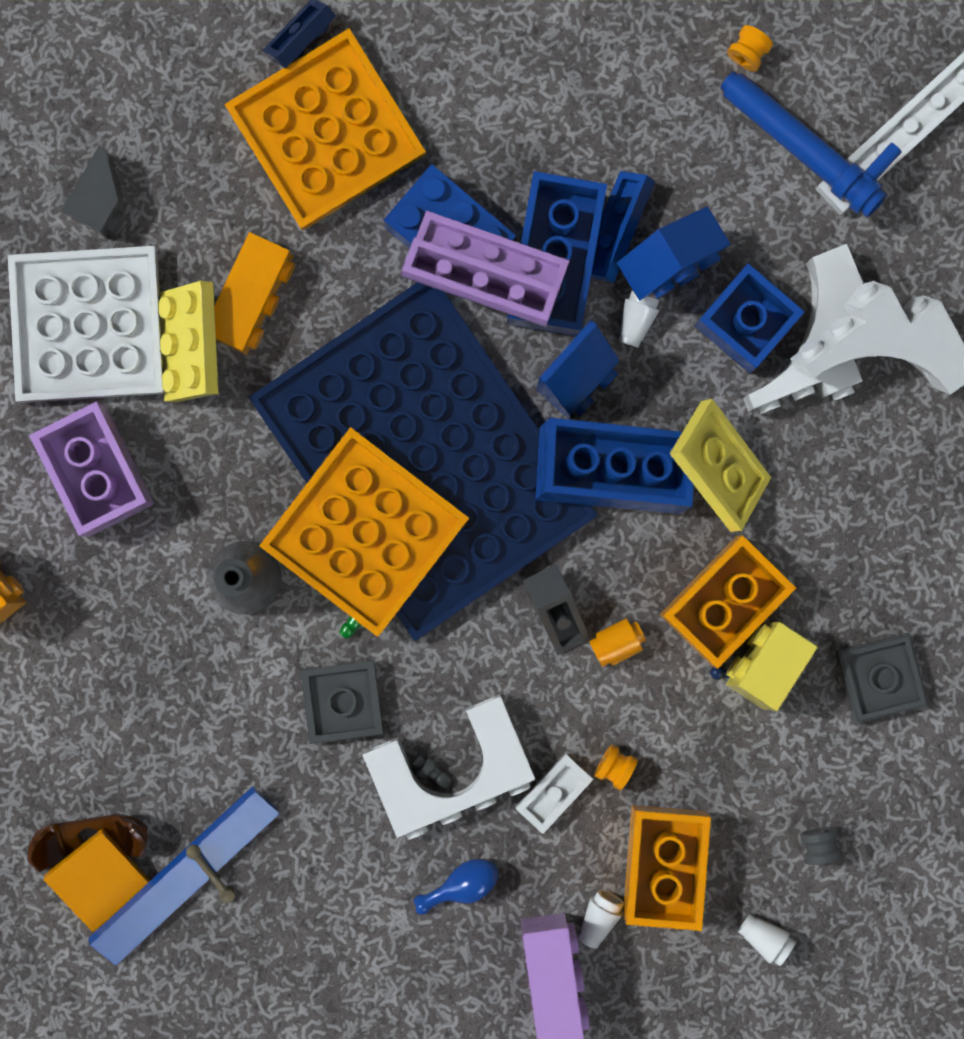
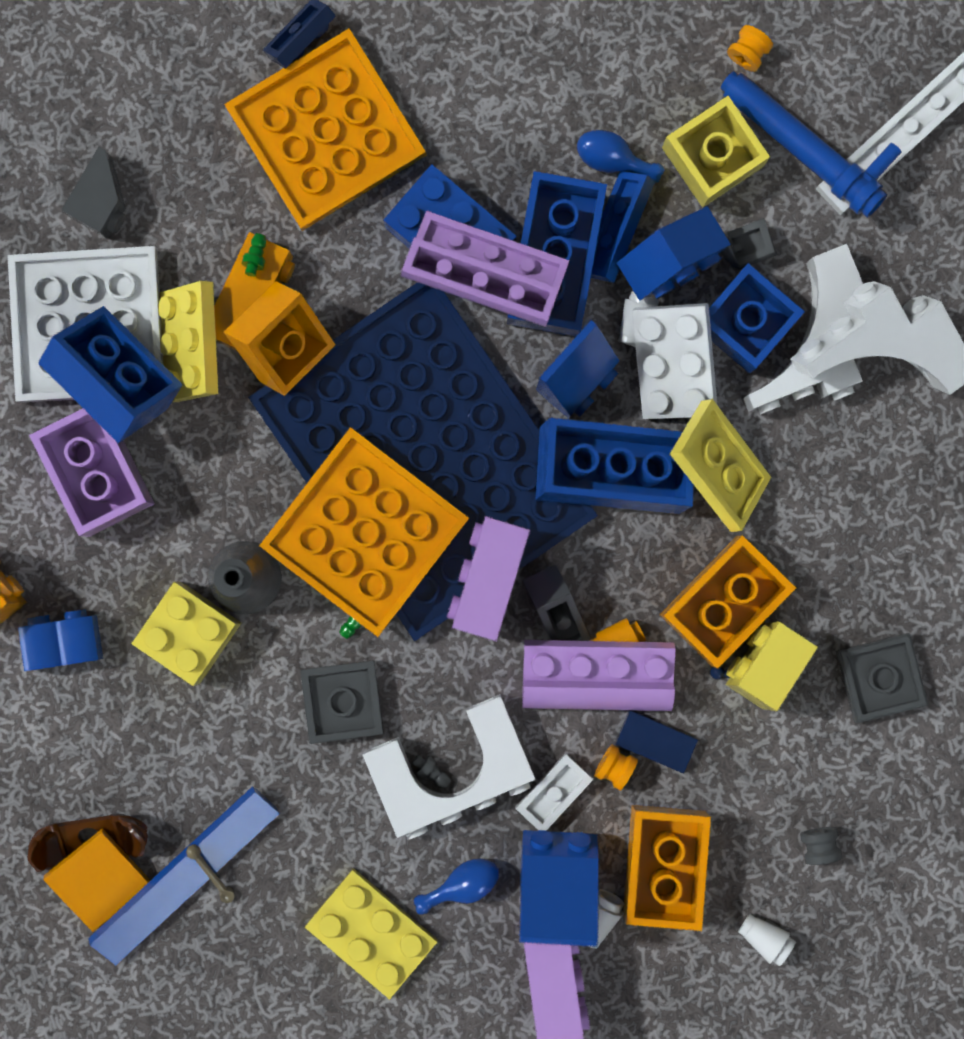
none -> blue brick [18,609,103,671]
none -> blue brick [38,306,183,444]
none -> light yellow brick [131,582,241,686]
none -> light orange brick [223,281,336,396]
none -> green piece [242,233,266,277]
none -> light yellow plate [305,868,438,1000]
none -> lavender brick [447,517,530,641]
none -> blue slope [520,830,599,947]
none -> lavender brick [522,640,676,711]
none -> blue piece [577,130,665,183]
none -> dark blue tile [615,710,698,774]
none -> white plate [632,303,717,419]
none -> light yellow brick [662,96,770,208]
none -> dark grey plate [721,218,778,269]

